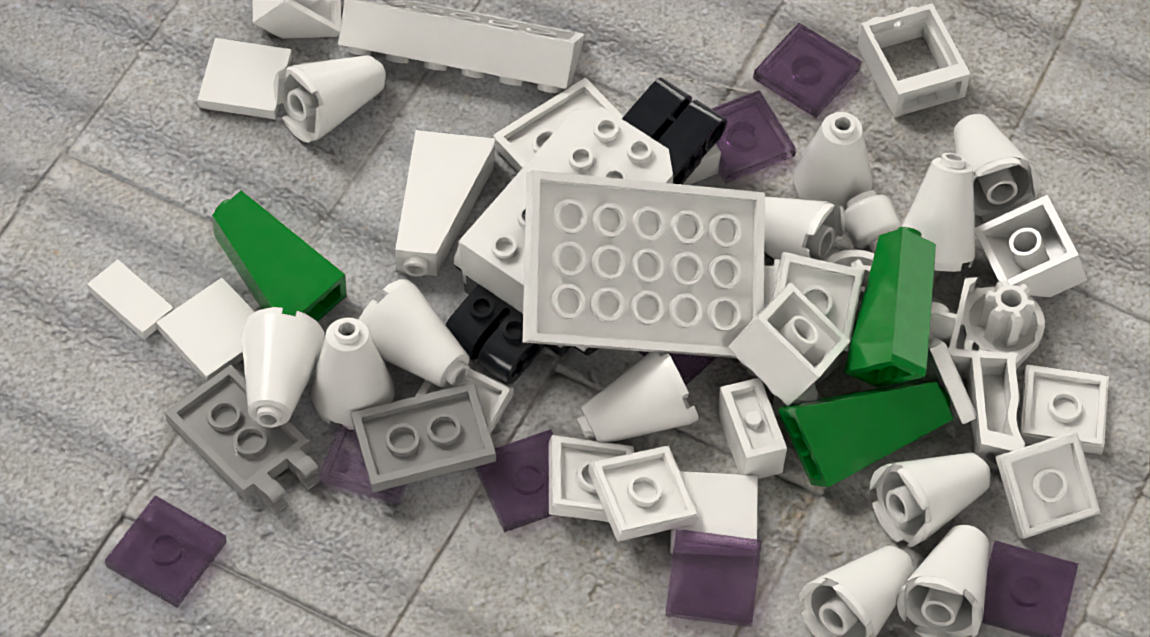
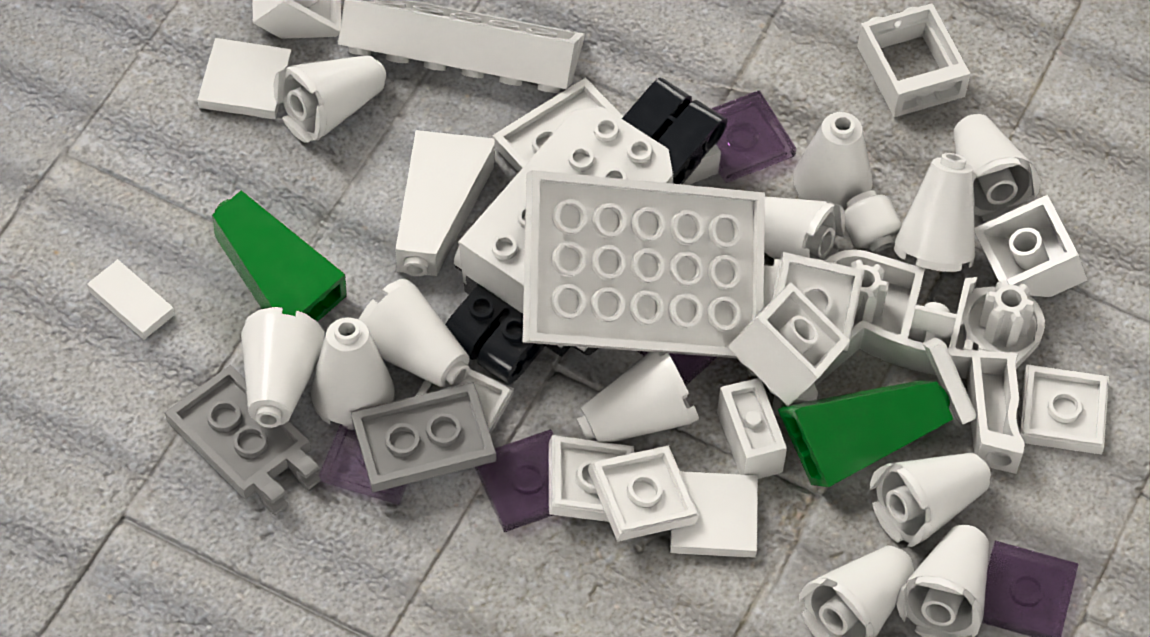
clear purple tile [105,495,227,608] -> none
white tile [156,278,255,382] -> none
clear purple tile [665,529,762,627] -> none
clear purple tile [753,23,862,118] -> none
green slope [843,227,936,388] -> none
white tile [996,432,1101,539] -> none

